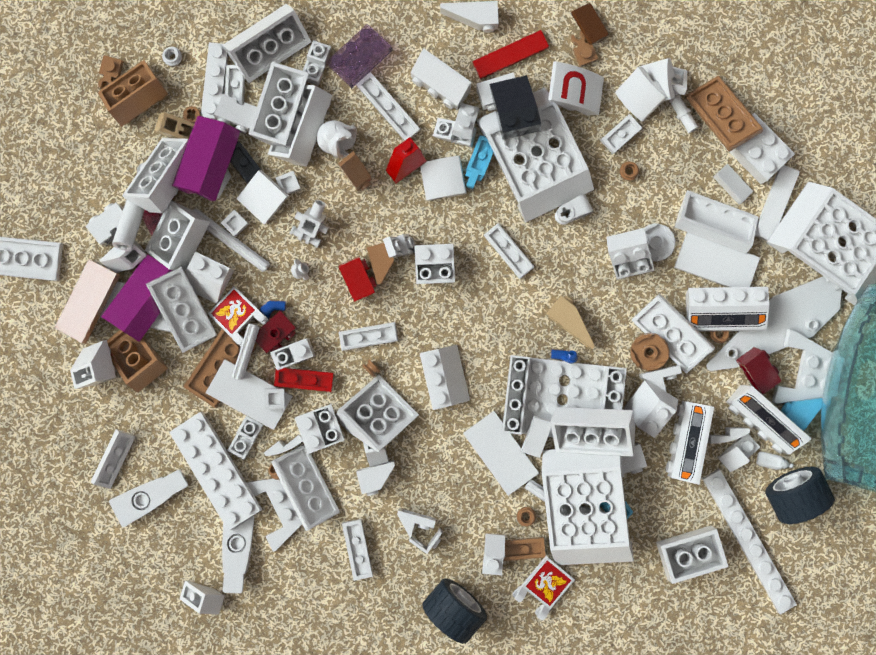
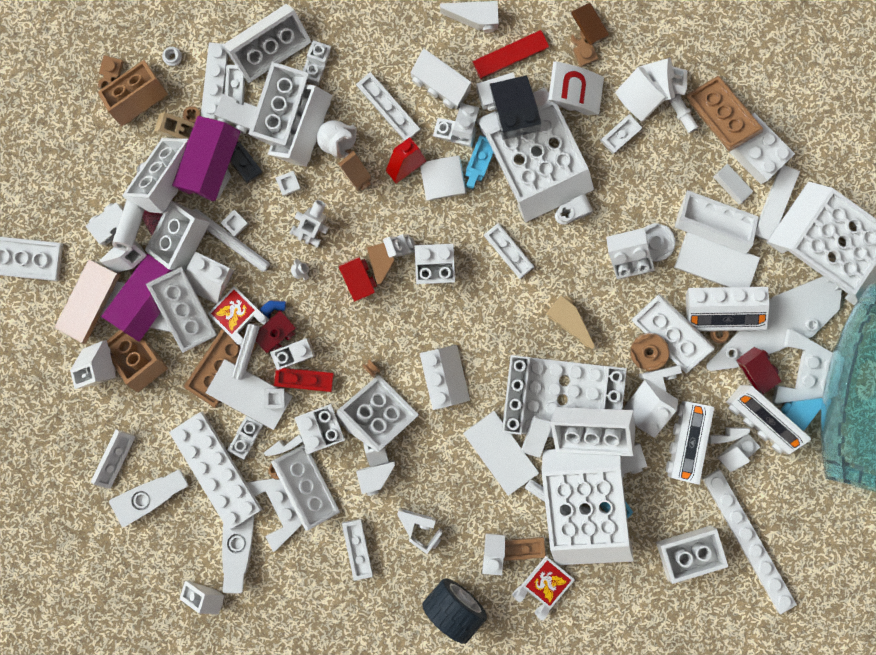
white tile [237,170,289,224] -> none
clear purple plate [326,24,393,89] -> none
white tile [339,322,398,351] -> none
medium nougat plate [516,507,536,526] -> none
blue arm [551,349,578,364] -> none
medium nougat plate [620,161,639,181] -> none
white piece [756,452,794,470] -> none
black wheel [765,467,835,525] -> none

